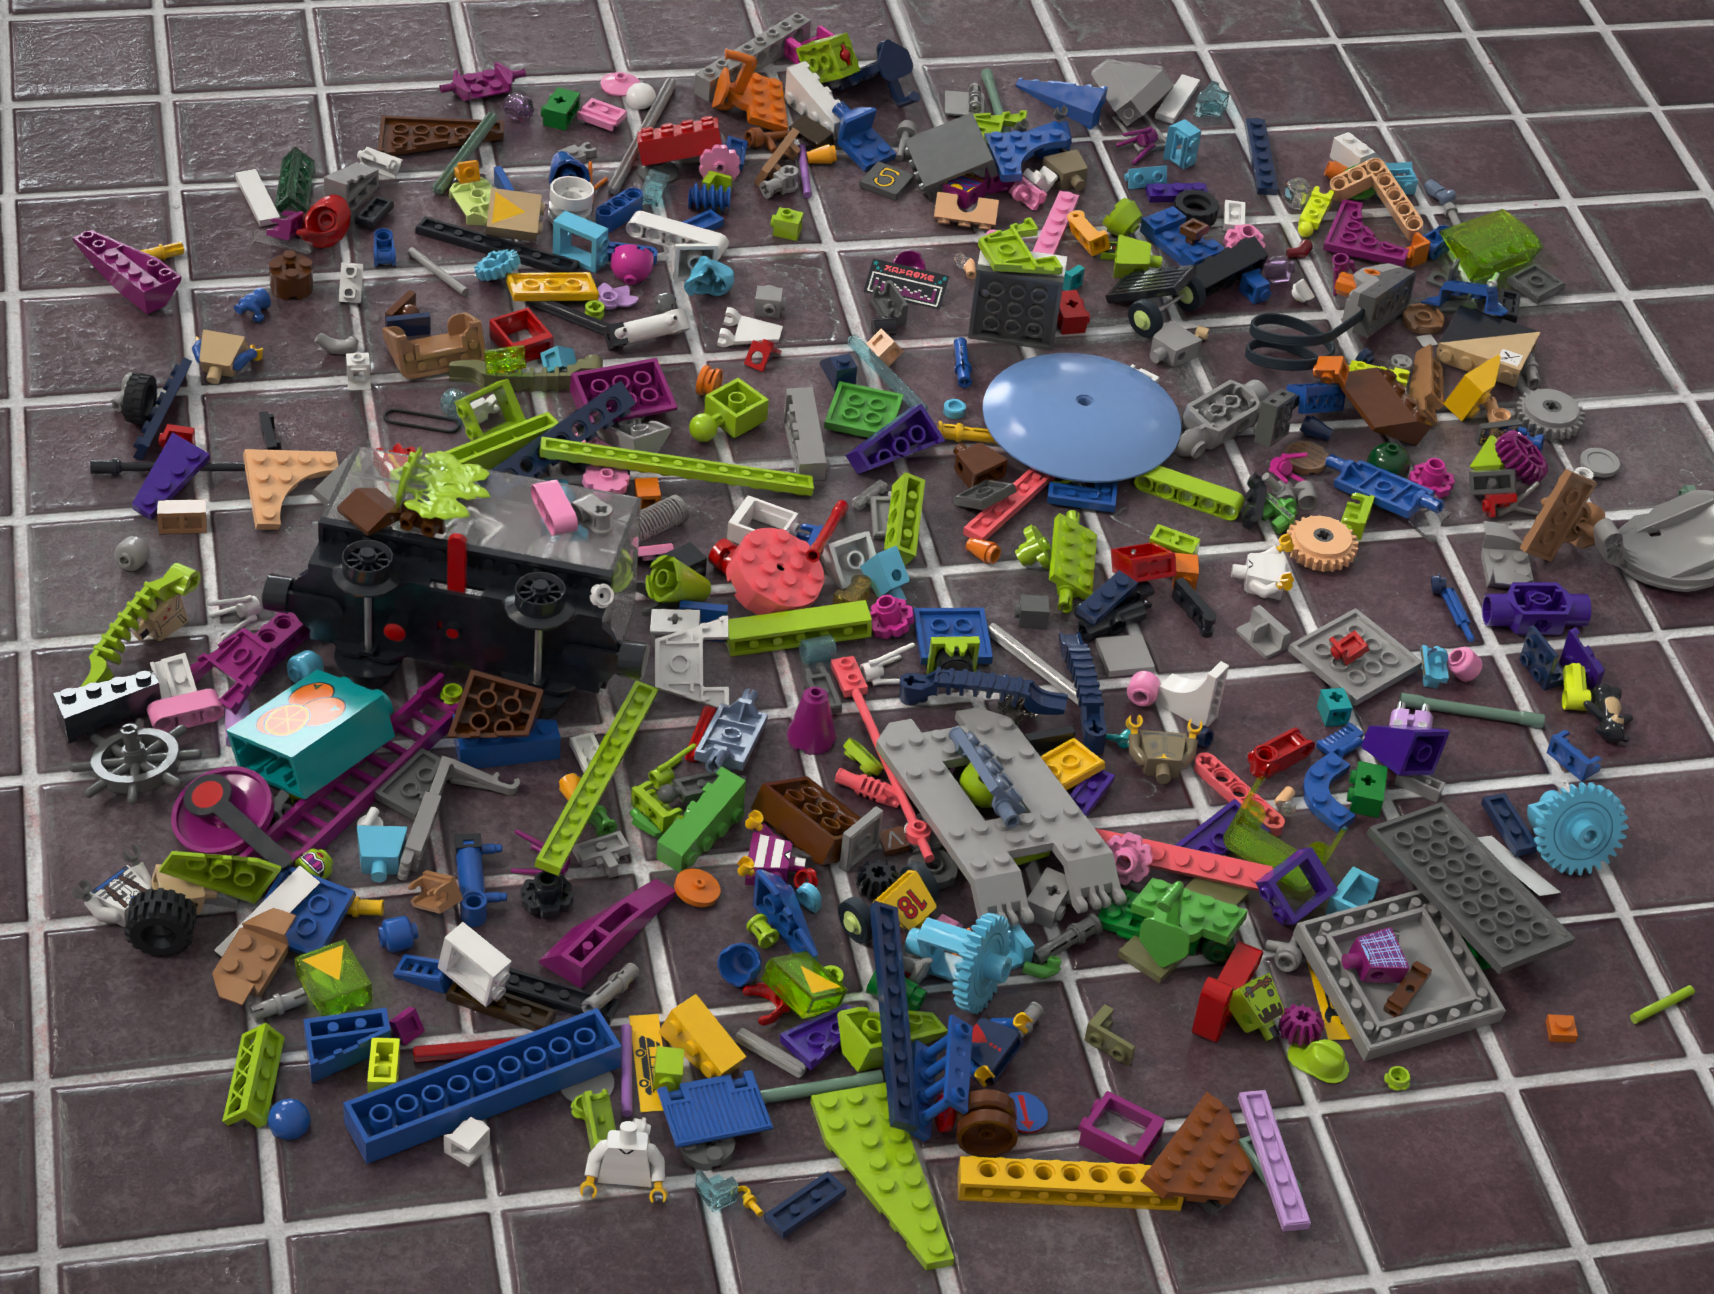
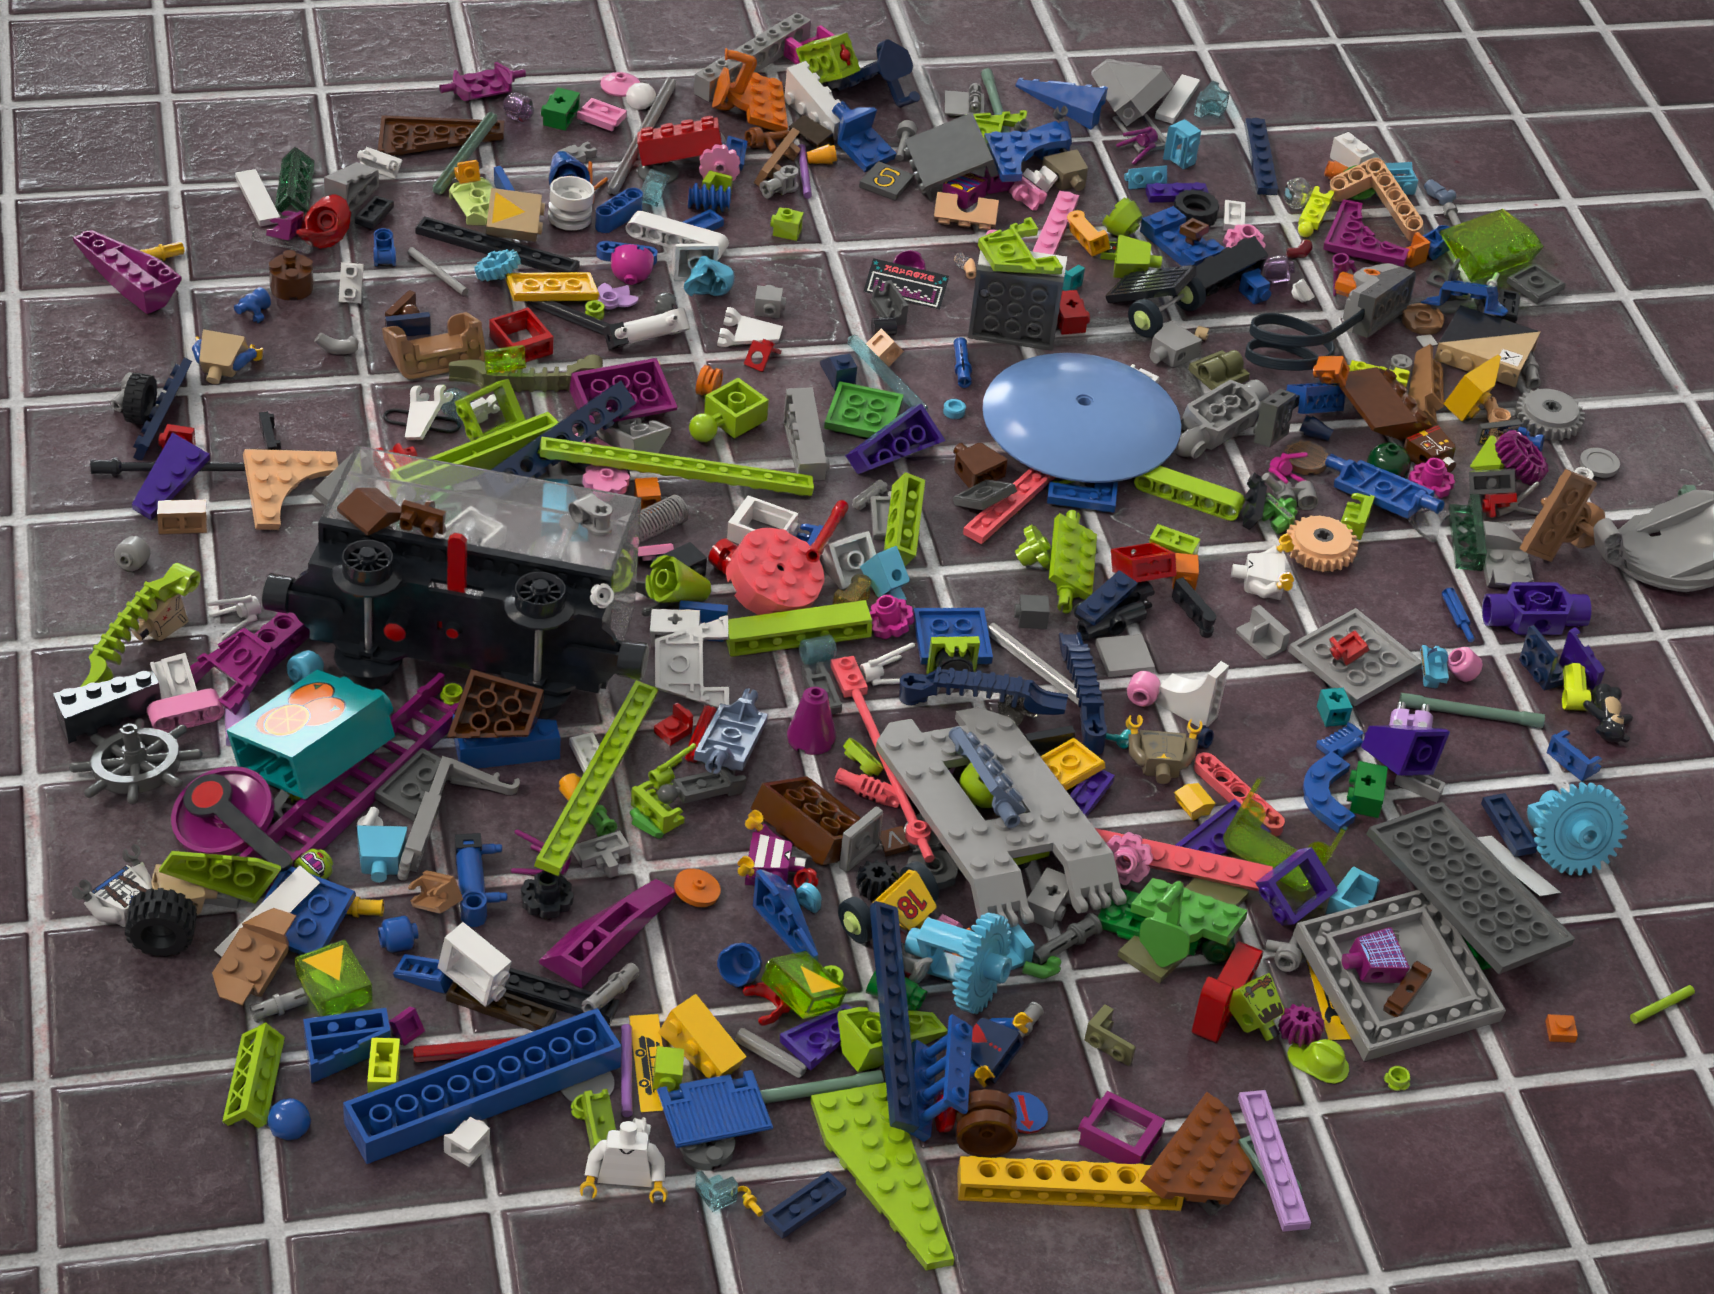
white window [346,352,371,390] -> none
lime plant [395,446,491,520] -> none
bright pink beam [531,480,578,536] -> none
medium azure panel [540,345,577,373] -> none
medium azure window [553,211,609,273] -> none
bright green wedge [656,766,746,873] -> none
lime bush [746,914,779,949] -> none
yellow pin [937,421,998,444] -> none
orange cone [965,538,1001,564] -> none
red piece [1247,727,1315,779] -> none
arm [1274,786,1296,817] -> none
dark blue plate [1355,348,1375,364] -> none
dark blue plate [1431,573,1447,596] -> none
none -> white flag [405,385,454,440]
none -> red bracket [654,703,693,746]
none -> yellow piece [1174,783,1216,821]
none -> olive plate [1188,350,1250,390]
none -> reddish brown torso [1403,425,1456,473]
none -> clear green fence [1448,494,1487,571]

